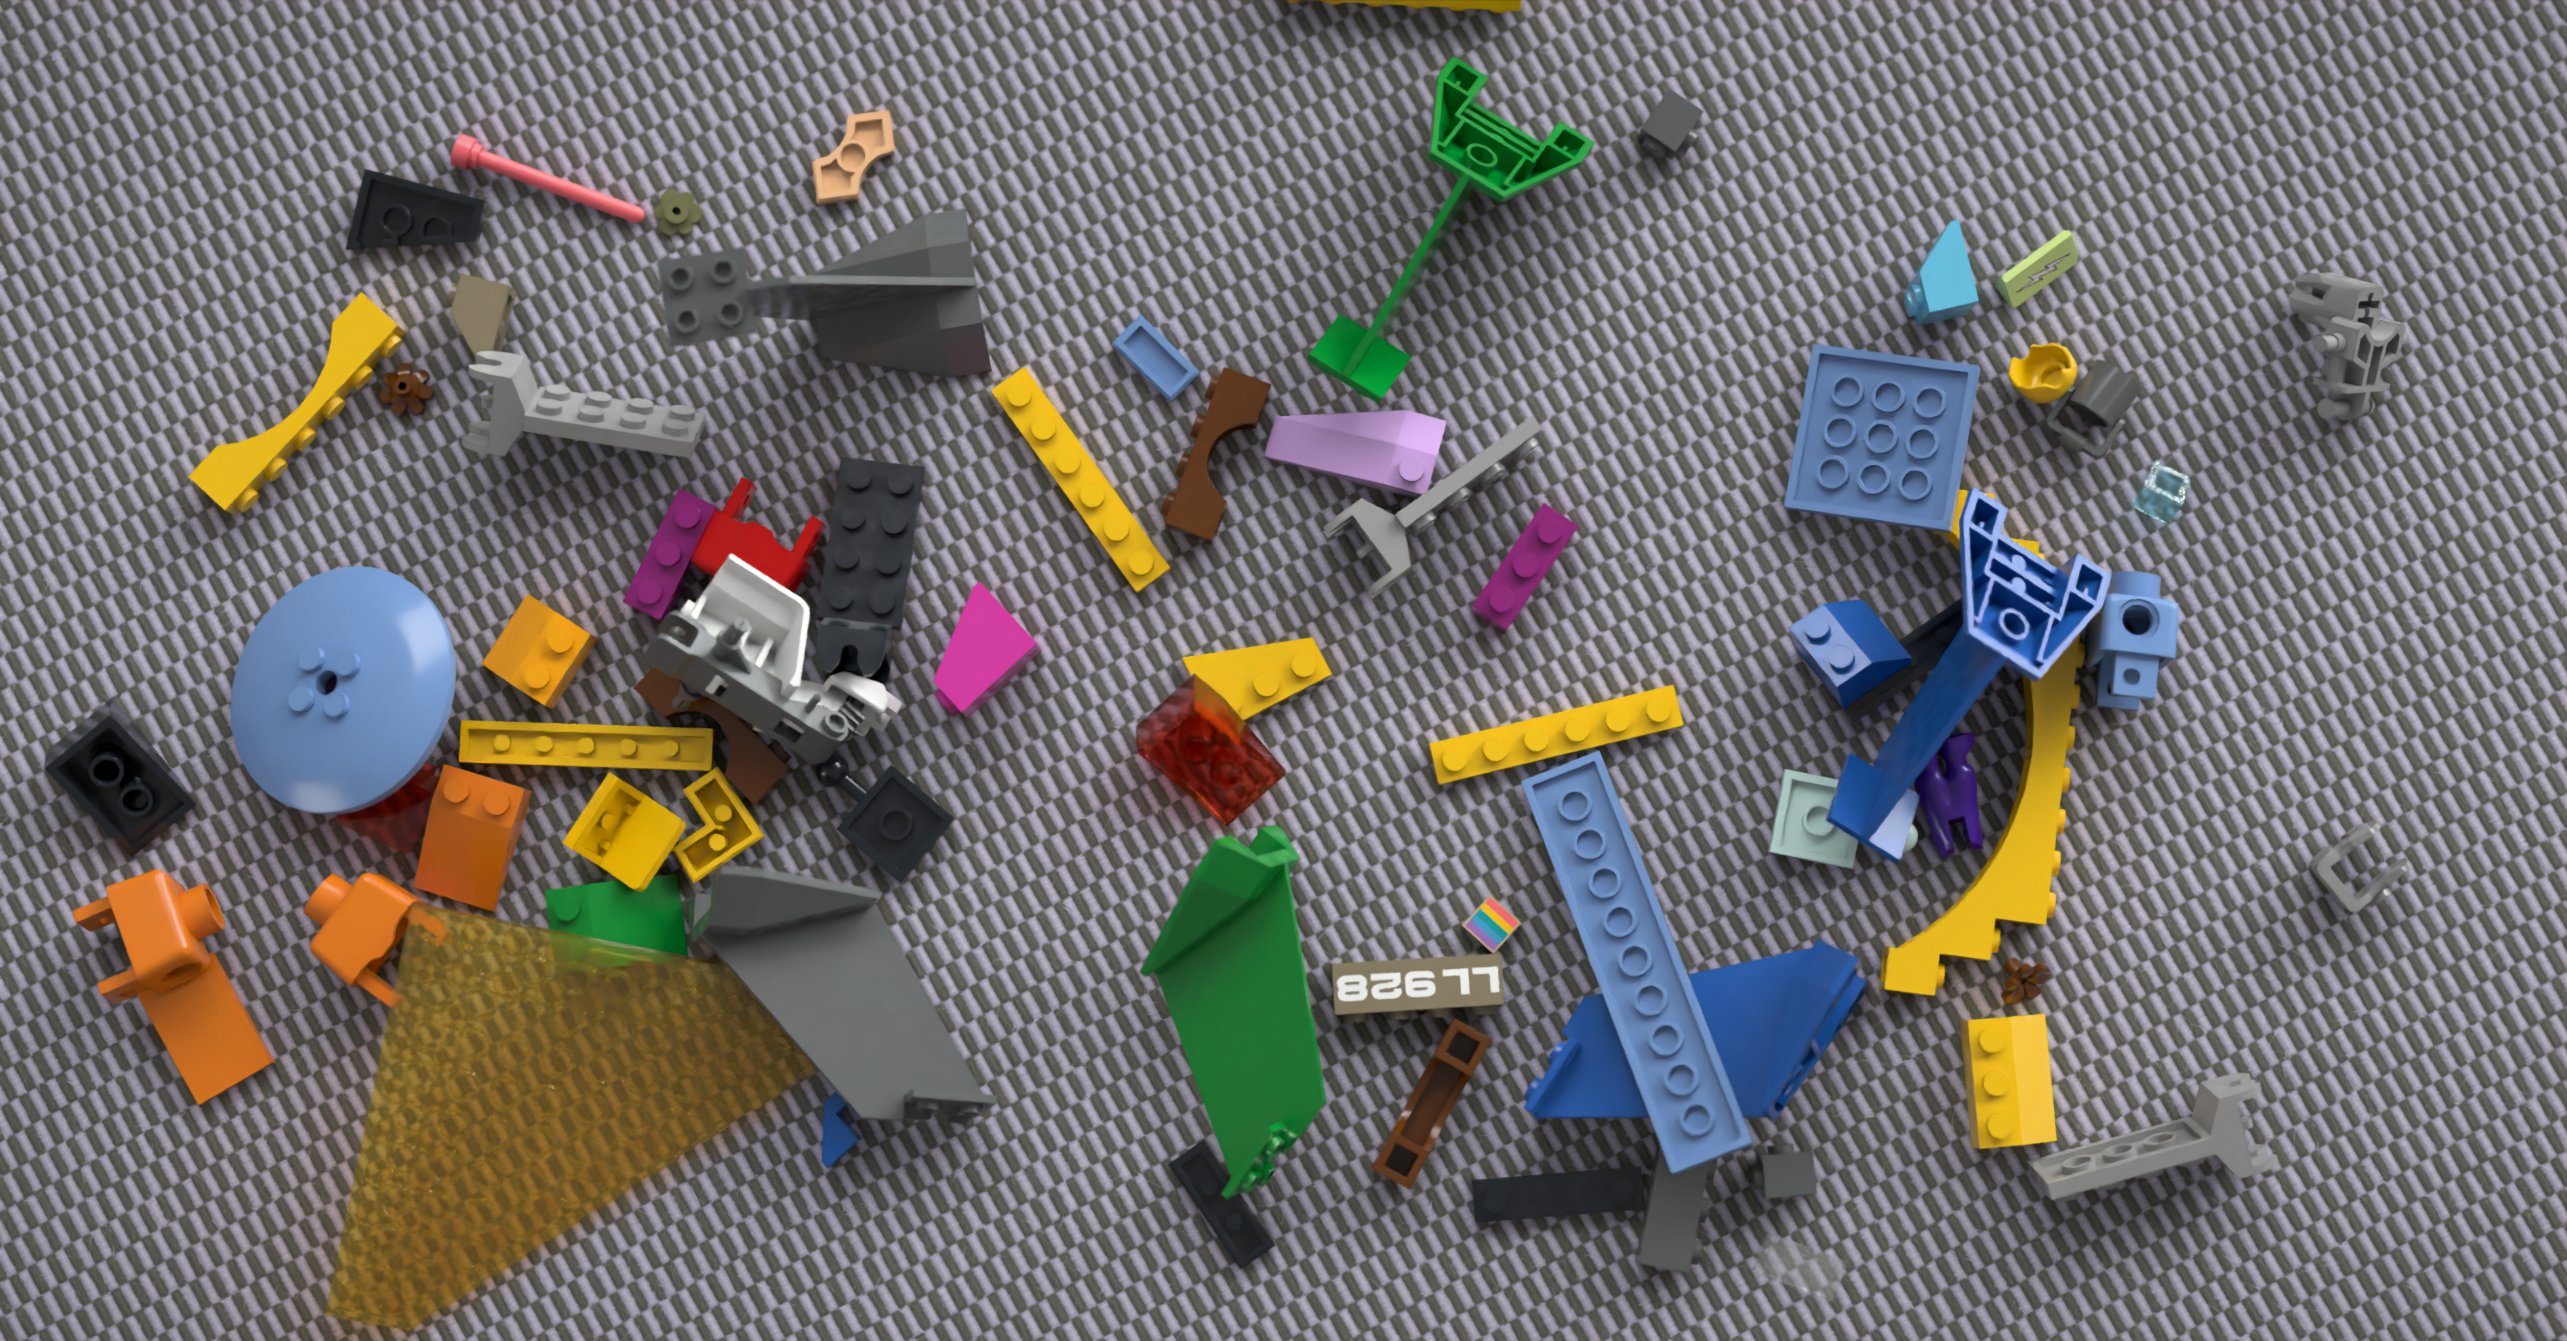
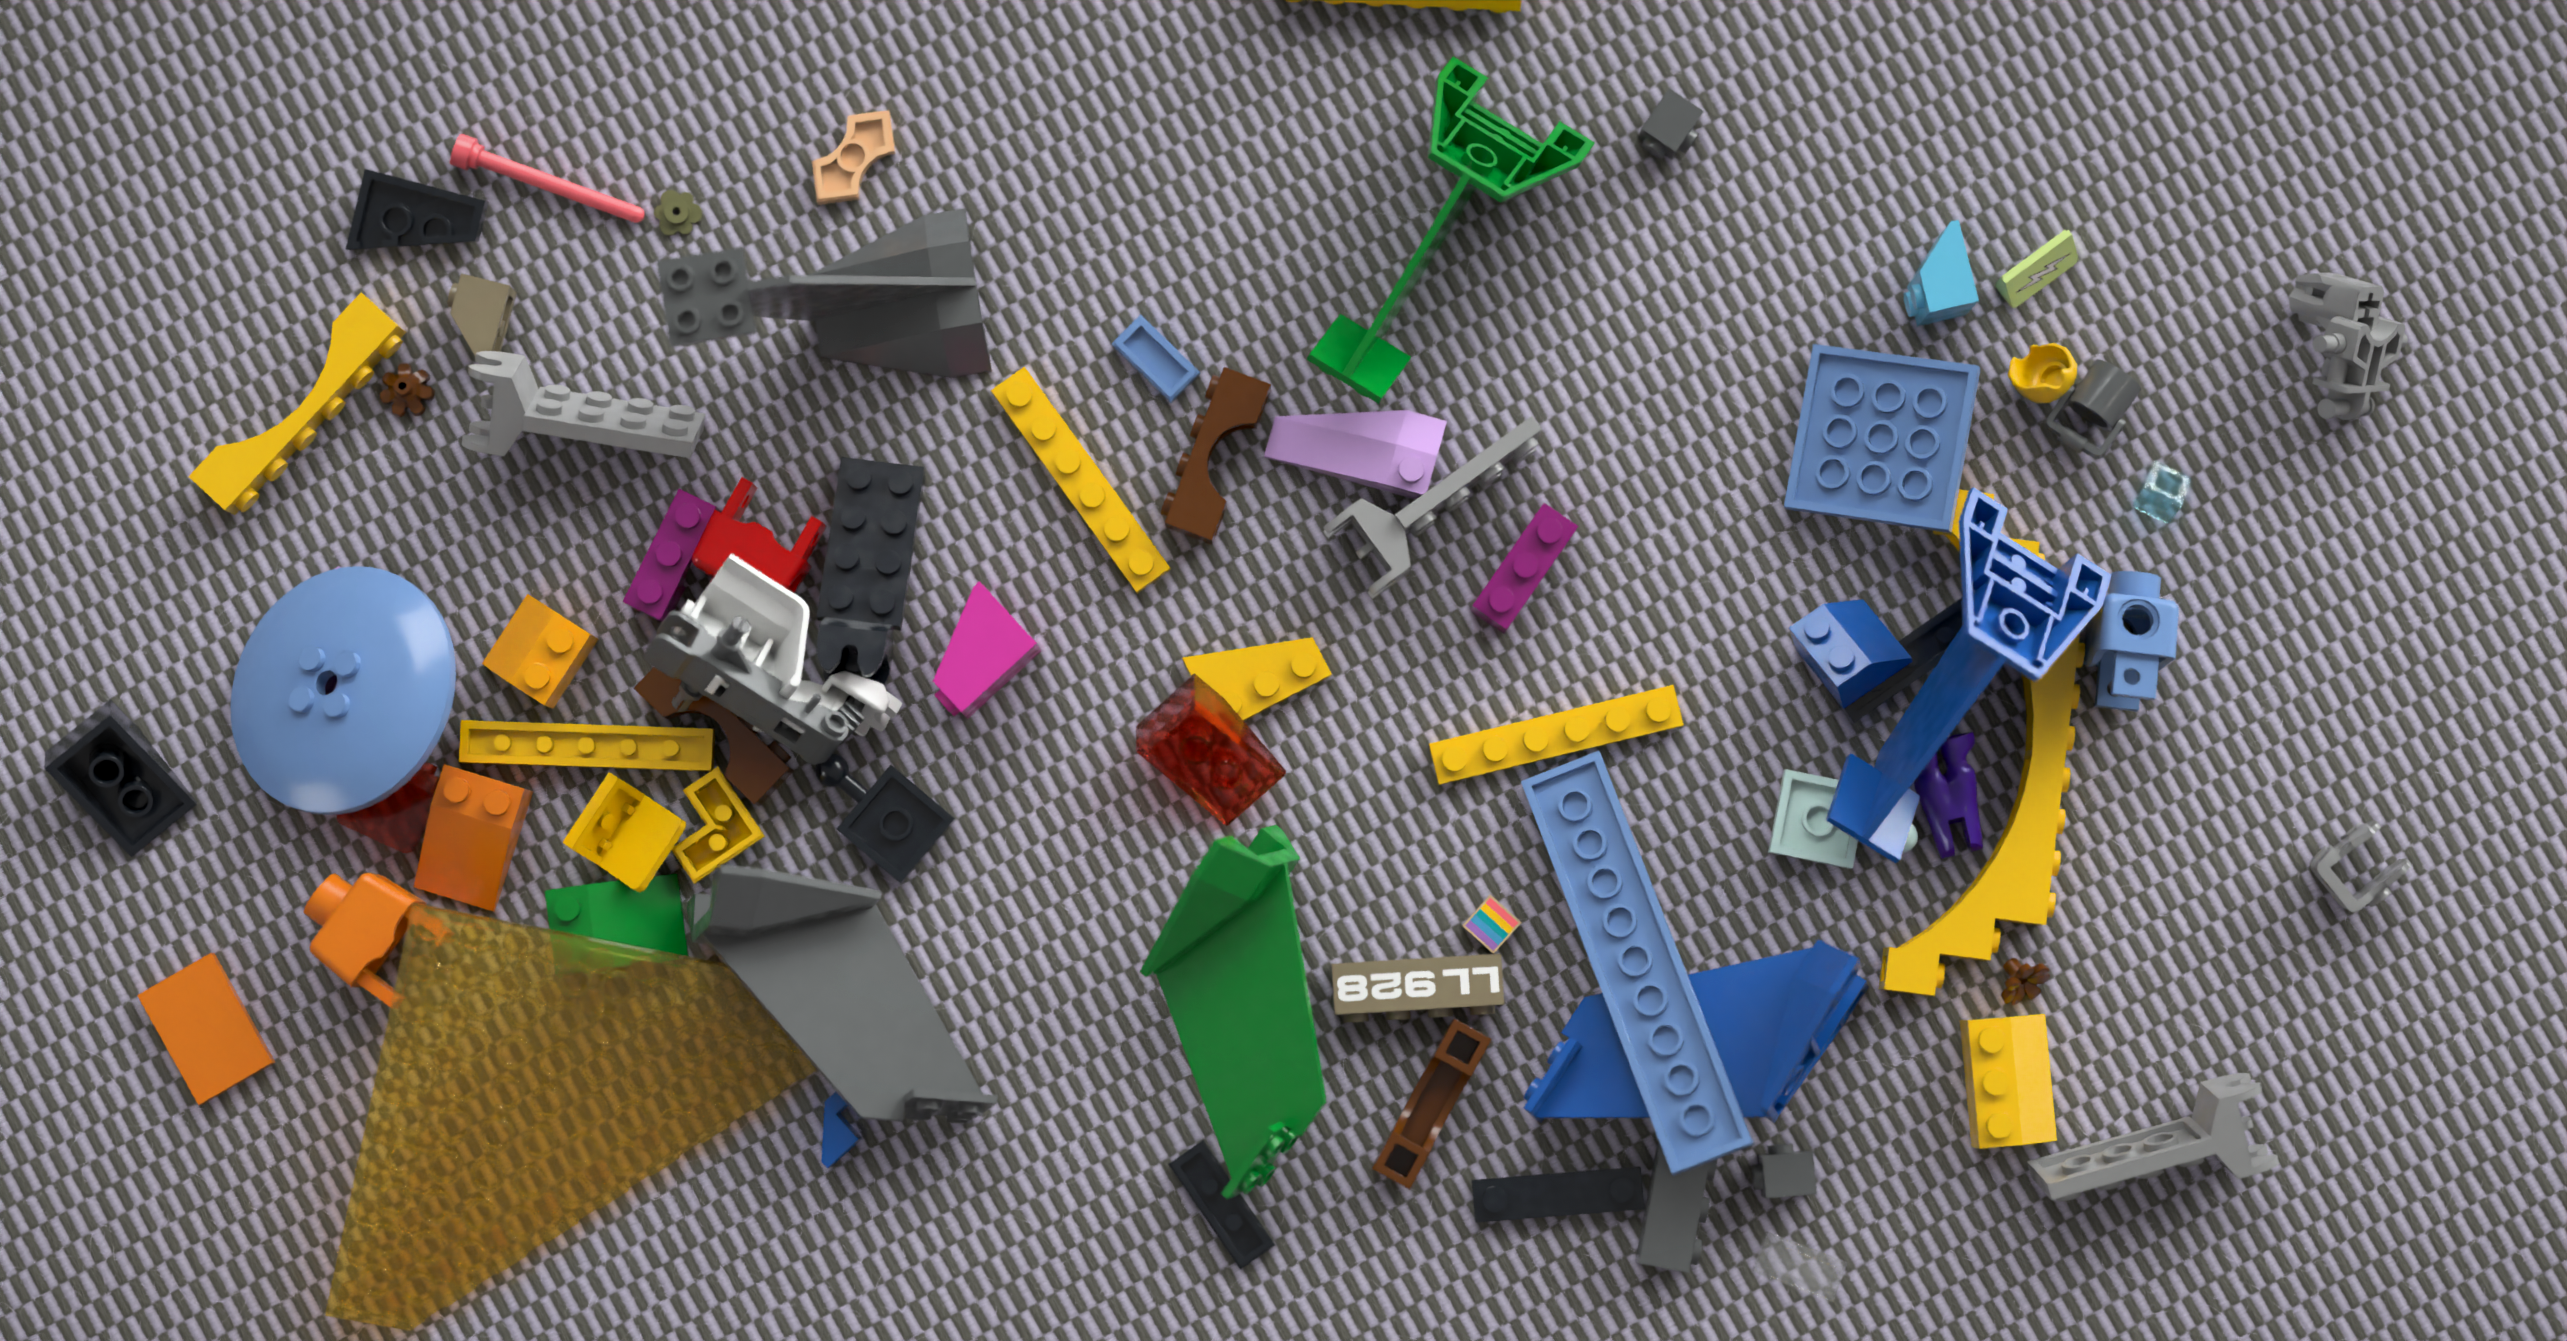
orange piece [72,869,226,1004] -> none

